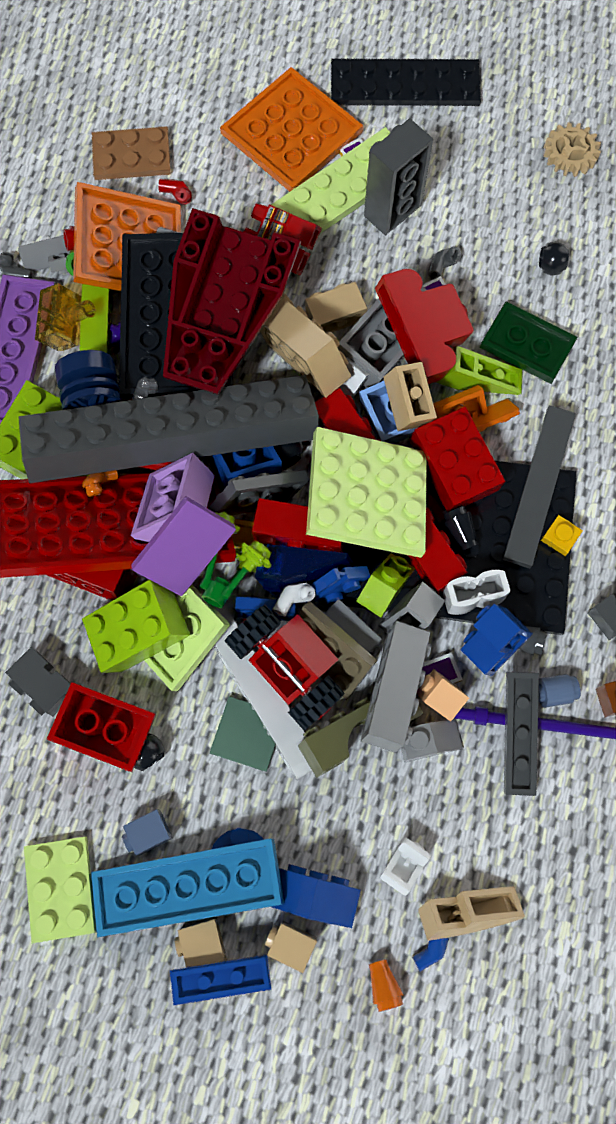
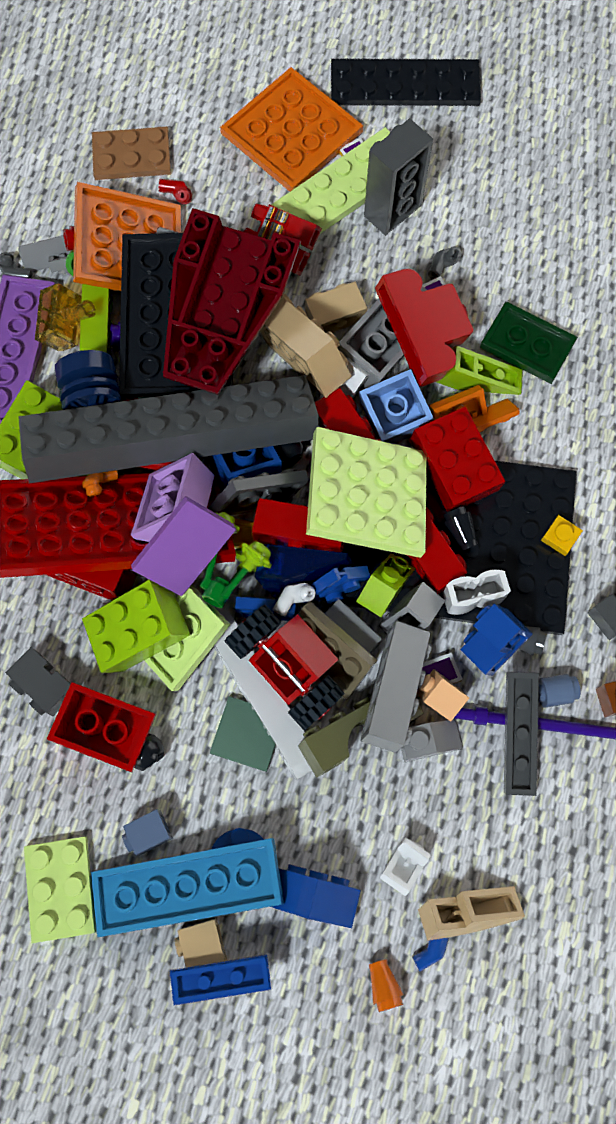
clear arm [131,377,158,400] -> none
tan brick [265,920,317,973] -> none
tan brick [383,362,437,431] -> none
dark grey tile [502,405,576,569] -> none
black piece [539,241,569,276] -> none
tan gear [543,122,601,177] -> none

